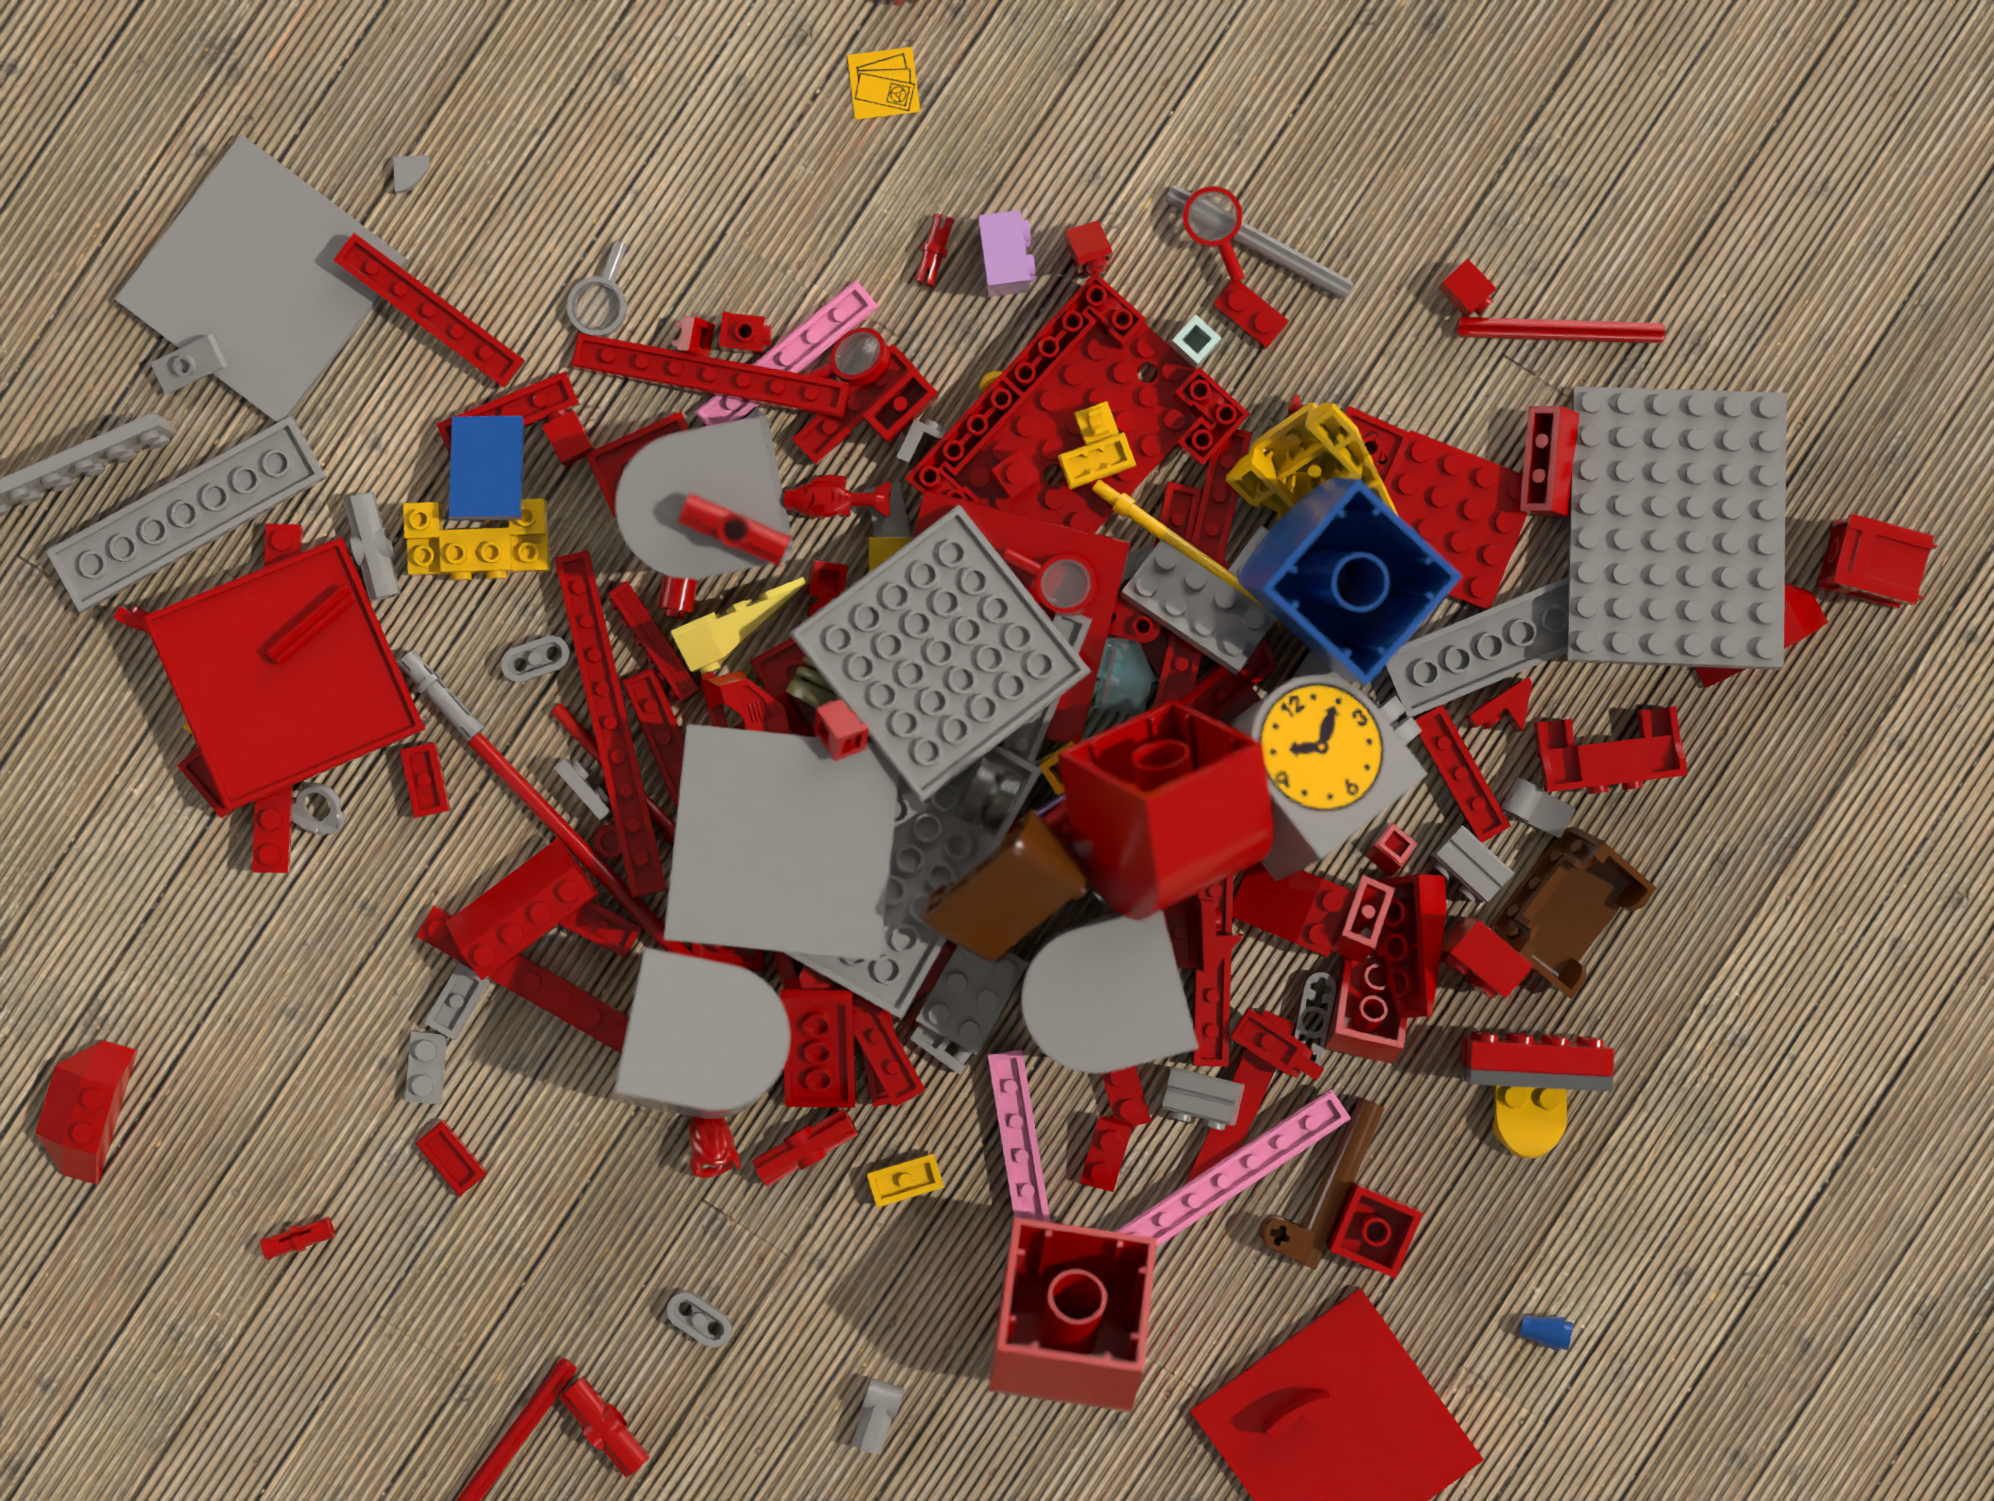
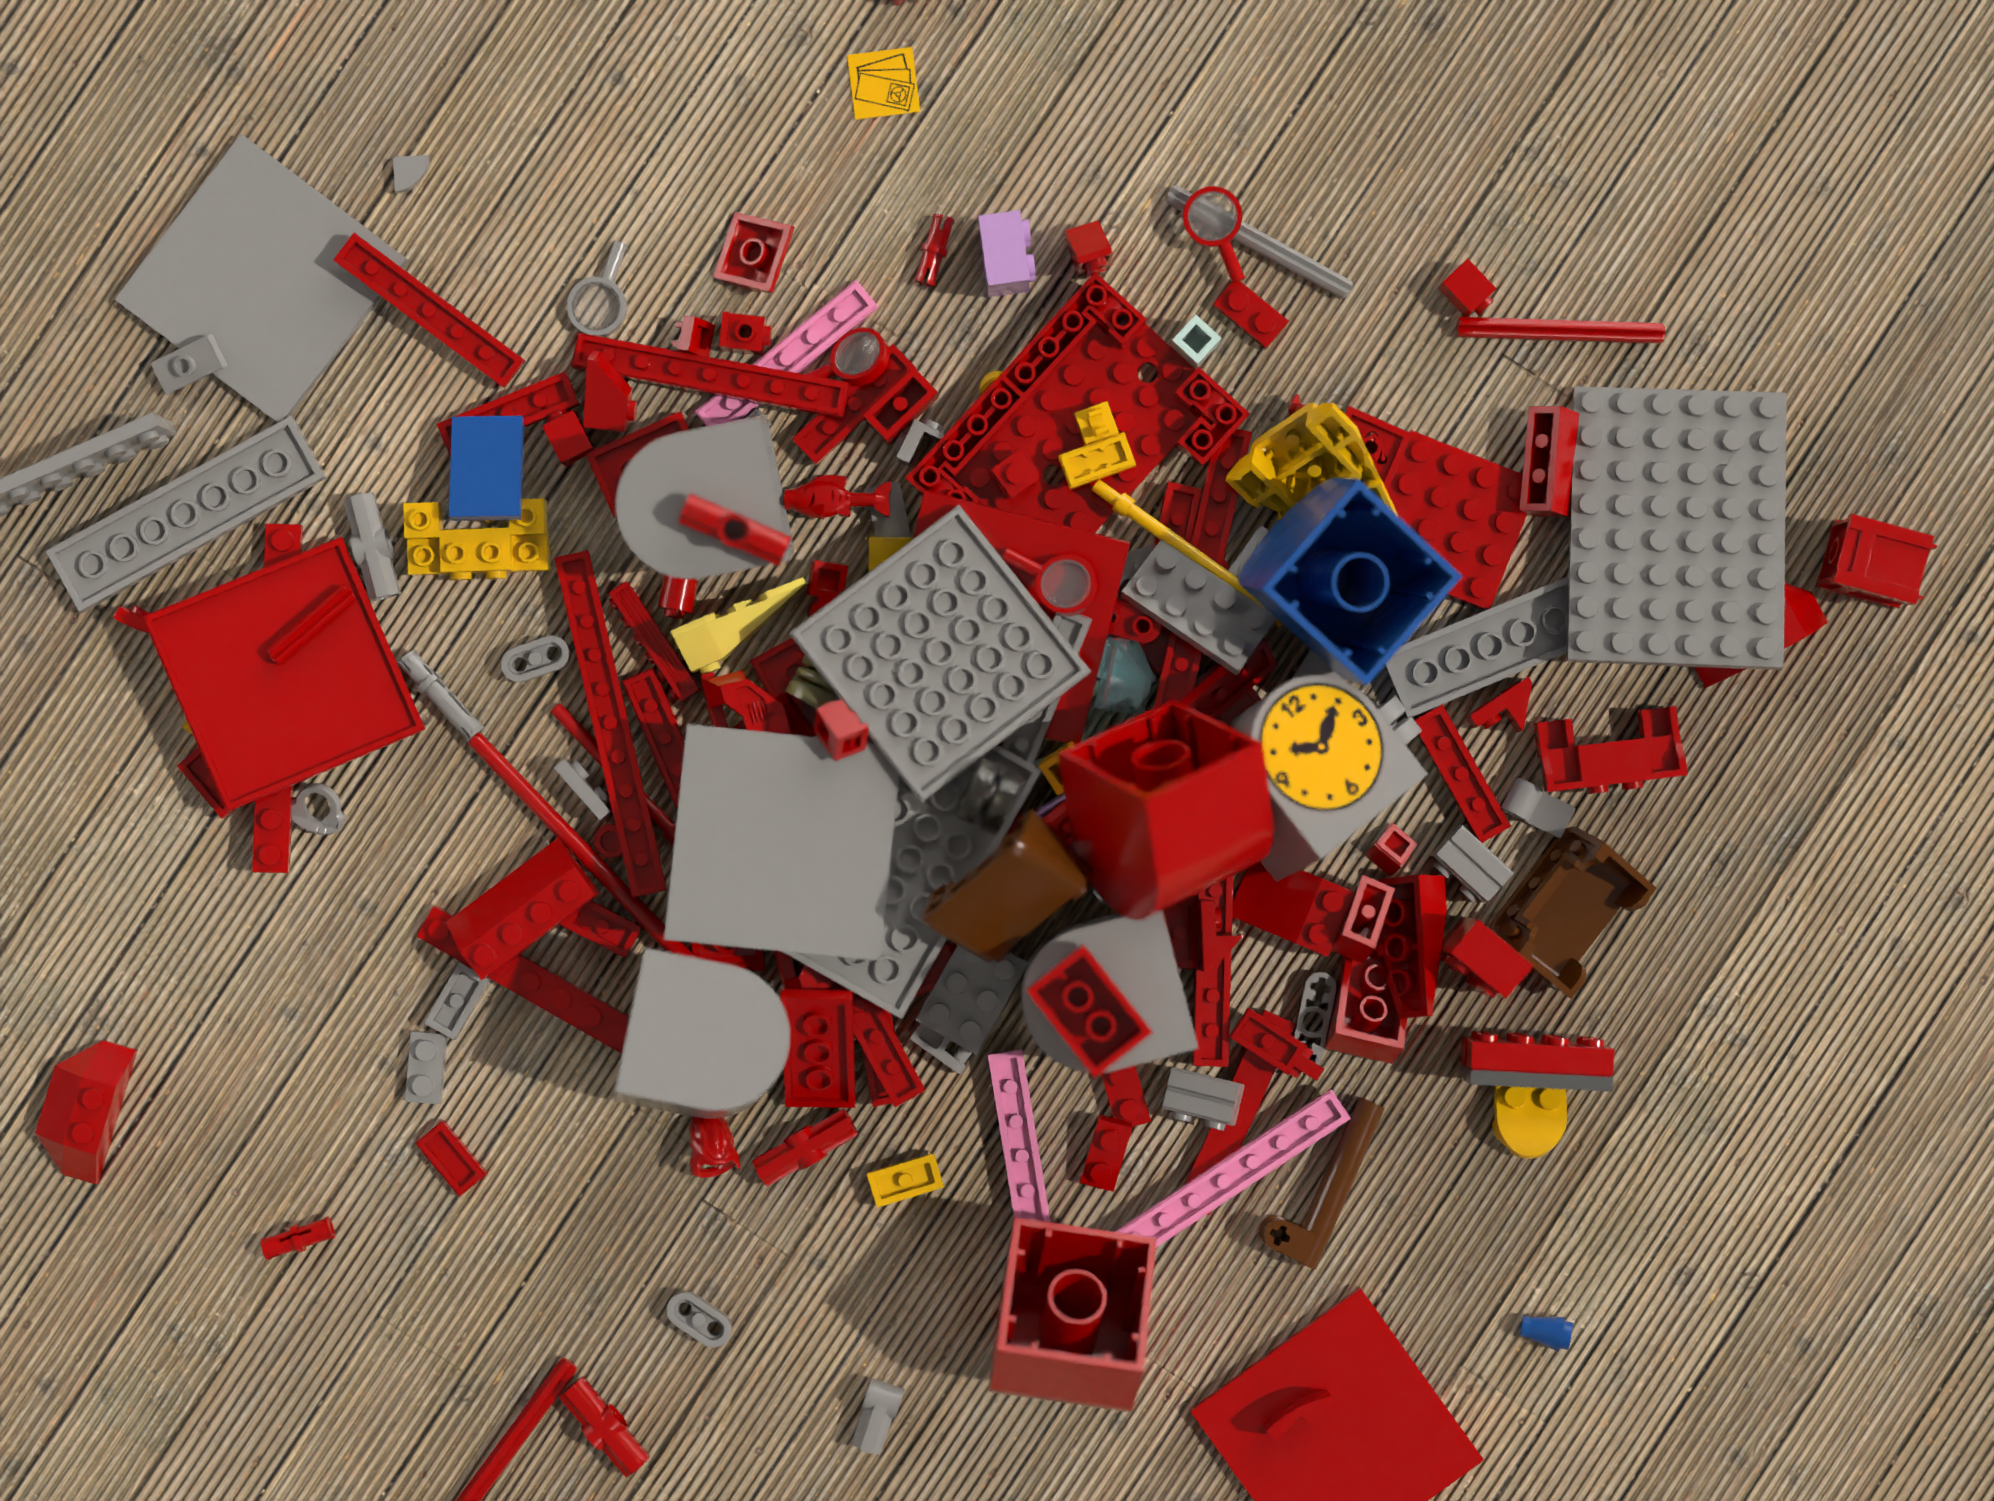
red plate [400,742,451,818] -> none
red brick [1327,1181,1423,1279] -> none
none -> red slope [583,350,637,432]
none -> red slope [713,212,795,293]
none -> red brick [1026,943,1153,1078]

